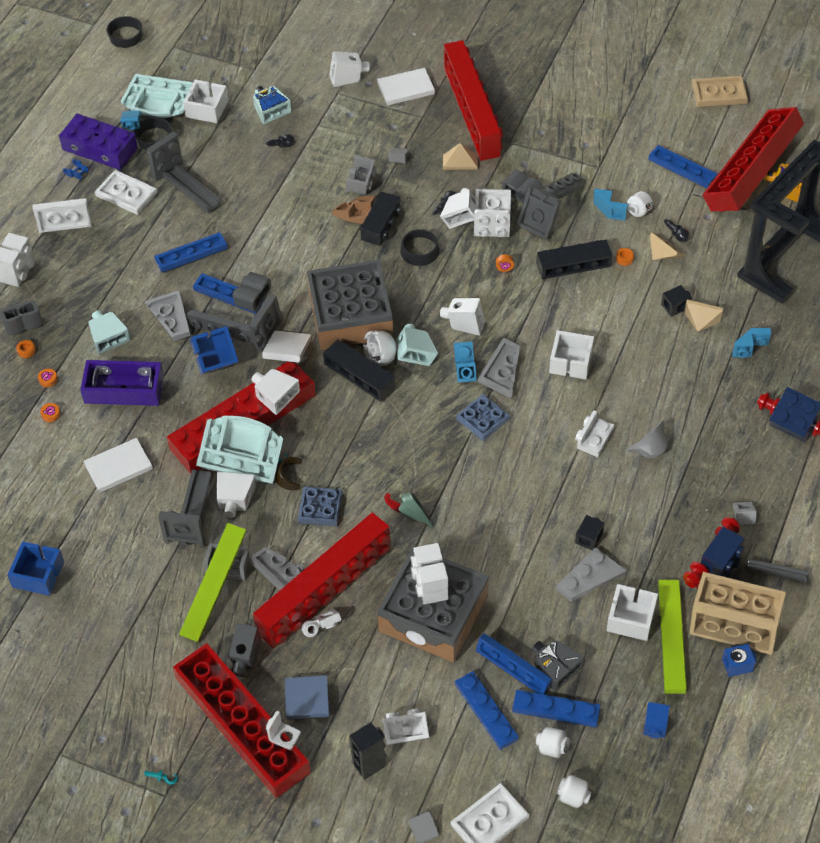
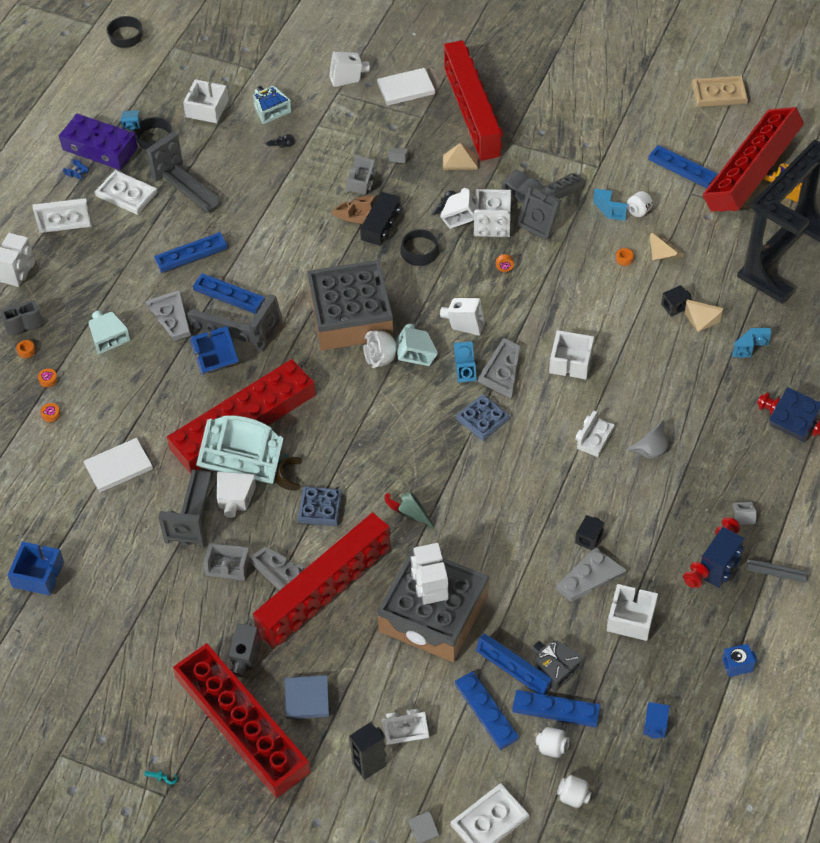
dark purple piece [80,360,164,406] -> none
light aqua slope [121,74,193,118] -> none
lime tile [179,523,247,643] -> none
dark grey brick [233,272,271,312] -> none
white torso [252,369,300,415] -> none
white tile [263,331,311,363] -> none
white bracket [266,711,301,750] -> none
white plate [302,609,341,637] -> none
black brick [323,339,396,402] -> none
black brick [536,239,613,280] -> none
lime tile [658,580,686,694] -> none
black bar [664,219,689,242] -> none
tan brick [689,572,786,655] -> none

